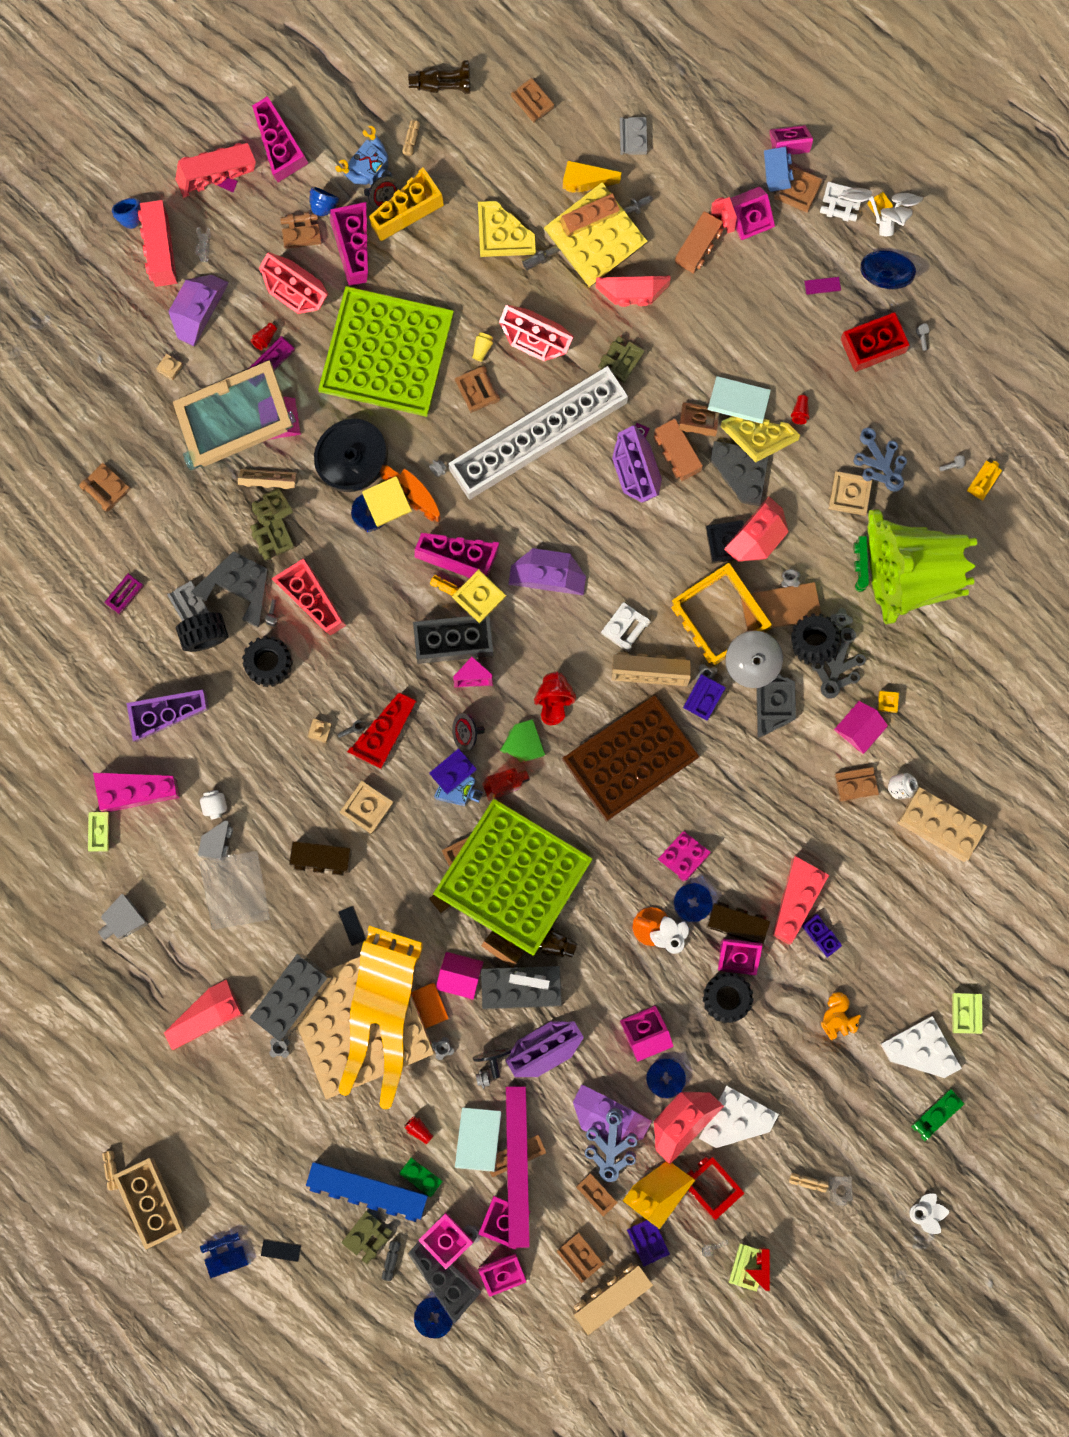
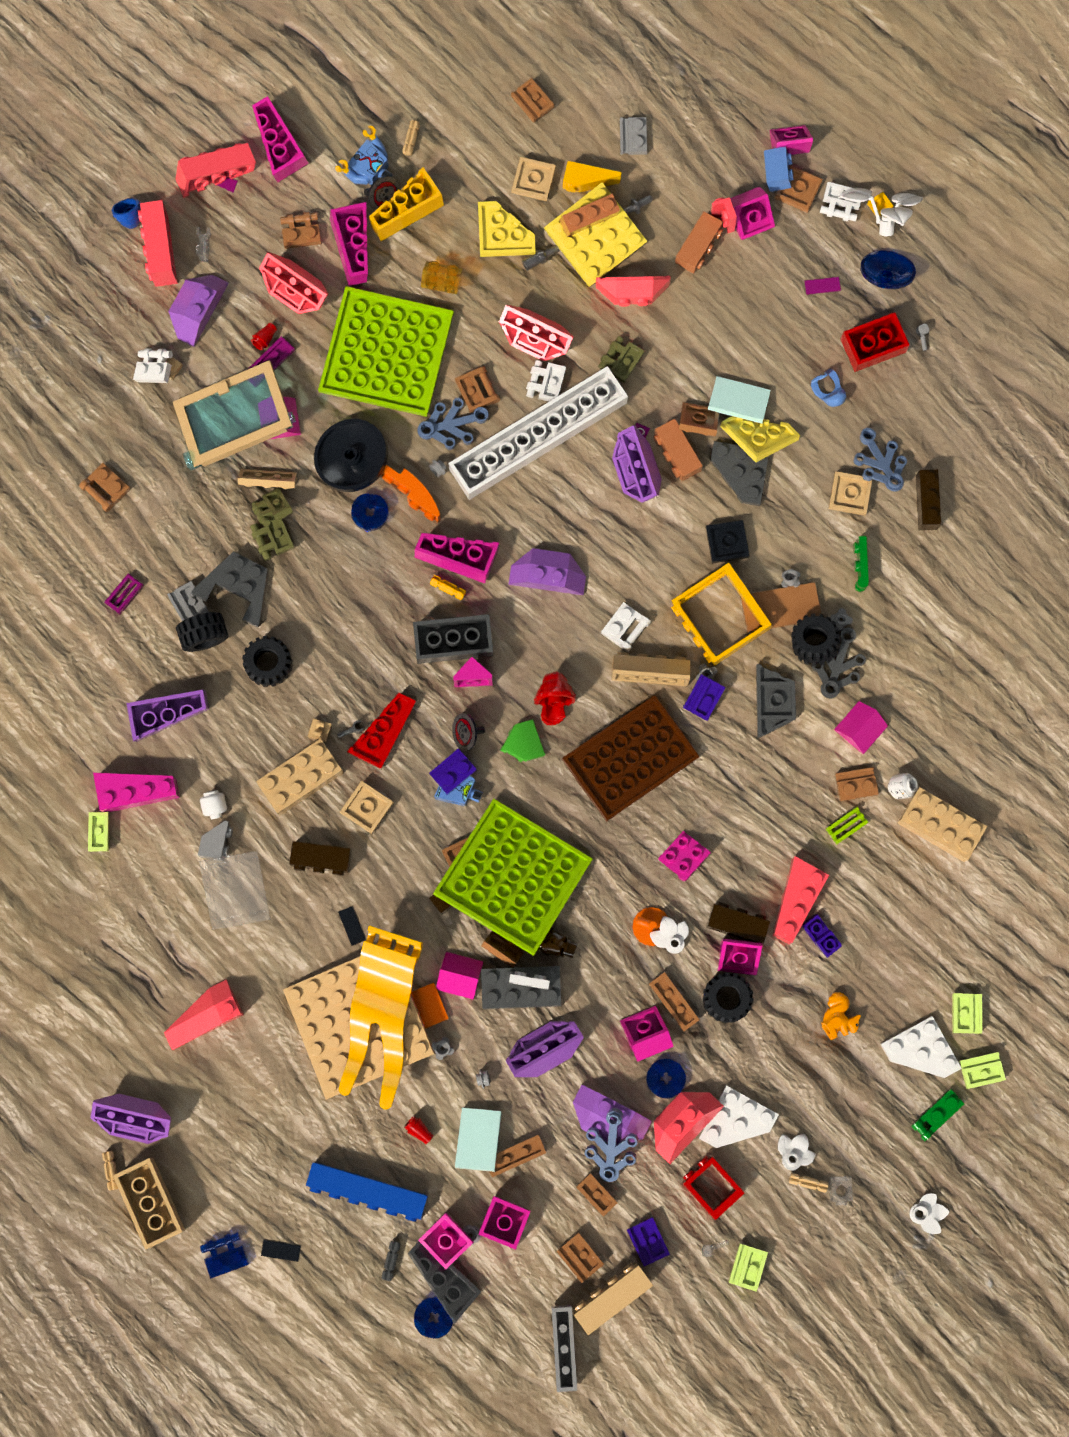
light grey torso [98,893,148,940] -> none
dark grey brick [249,954,333,1042] -> none
dark grey hand [266,599,278,627] -> none
light grey plate [269,1038,290,1058] -> none
coral wedge [271,558,347,636] -> none
blue hat [309,187,339,216] -> none
olive plate [341,1210,392,1264] -> none
light yellow tile [362,476,412,527] -> none
green plate [399,1157,443,1197] -> none
dark brown piece [408,60,470,94] -> none
light yellow tile [452,569,506,624] -> none
light yellow cone [472,332,493,362] -> none
shield [473,1048,511,1079] -> none
dark pink slope [478,1252,526,1297] -> none
clear red torso [482,768,530,802] -> none
dark pink tile [506,1087,529,1248] -> none
yellow slope [623,1161,695,1229] -> none
clear blue plate [673,883,713,922] -> none
coral wedge [724,496,789,562] -> none
light grey dish [725,631,783,688] -> none
red slope [744,1248,770,1291] -> none
red cone [791,395,809,425] -> none
lime piece [867,509,977,624] -> none
yellow plate [877,691,899,713] -> none
light grey hand [939,456,965,472] -> none
yellow hinge [967,460,1002,501] -> none
none -> medium lavender wedge [91,1094,171,1144]
none -> white plate [133,348,173,383]
none -> tan brick [256,738,344,816]
none -> sand blue plant [417,398,489,450]
none -> clear yellow brick [421,261,463,294]
none -> tan plate [511,157,556,201]
none -> white plate [526,360,566,402]
none -> light grey brick [551,1305,577,1392]
none -> medium nougat plate [649,972,700,1032]
none -> white plate [778,1134,816,1171]
none -> medium blue piece [811,369,847,407]
none -> lime tile [826,807,869,845]
none -> dark brown brick [915,469,941,531]
none -> yellowish green plate [959,1052,1006,1089]

